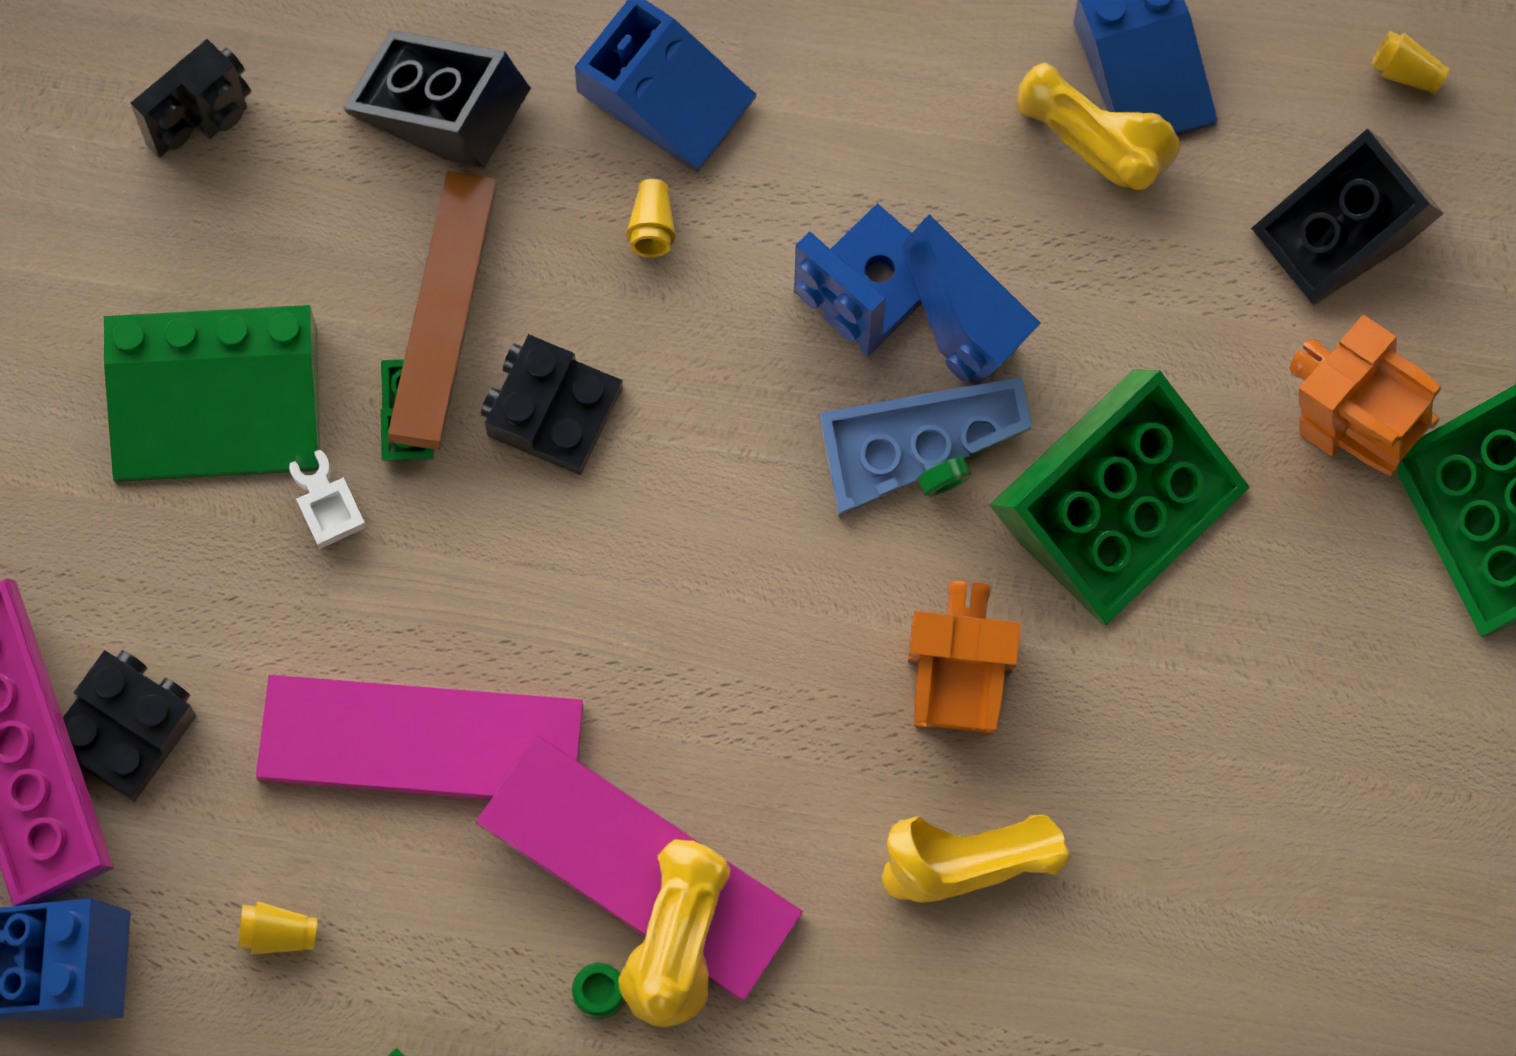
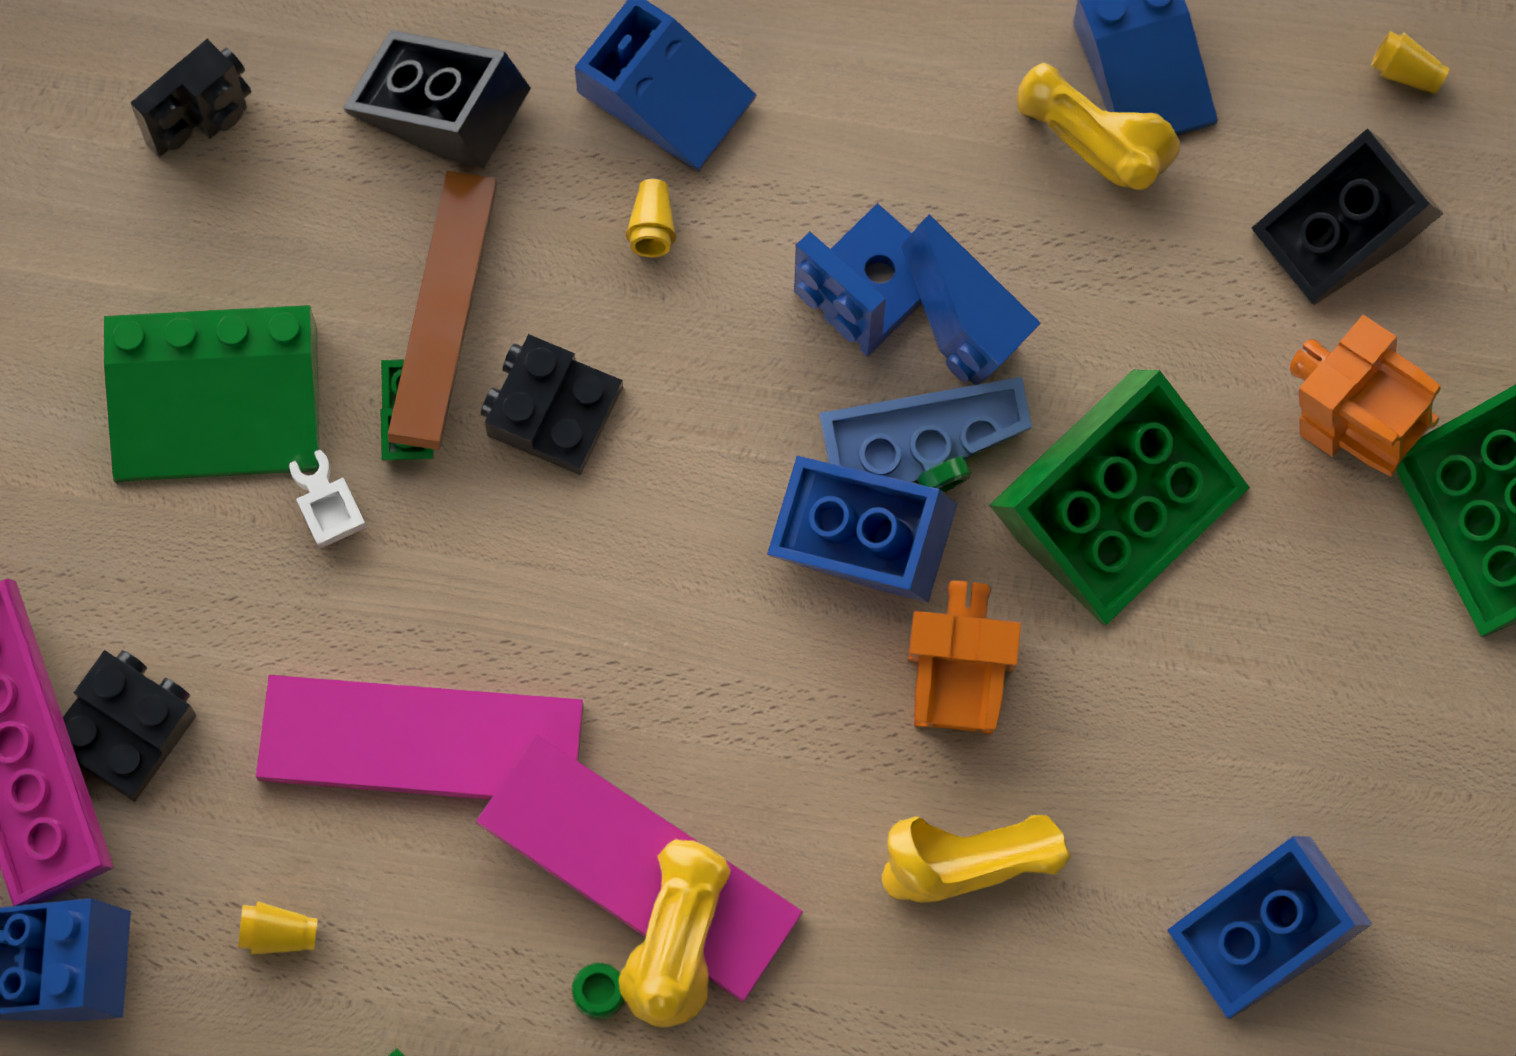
none -> blue slope [767,456,958,603]
none -> blue slope [1167,836,1372,1019]

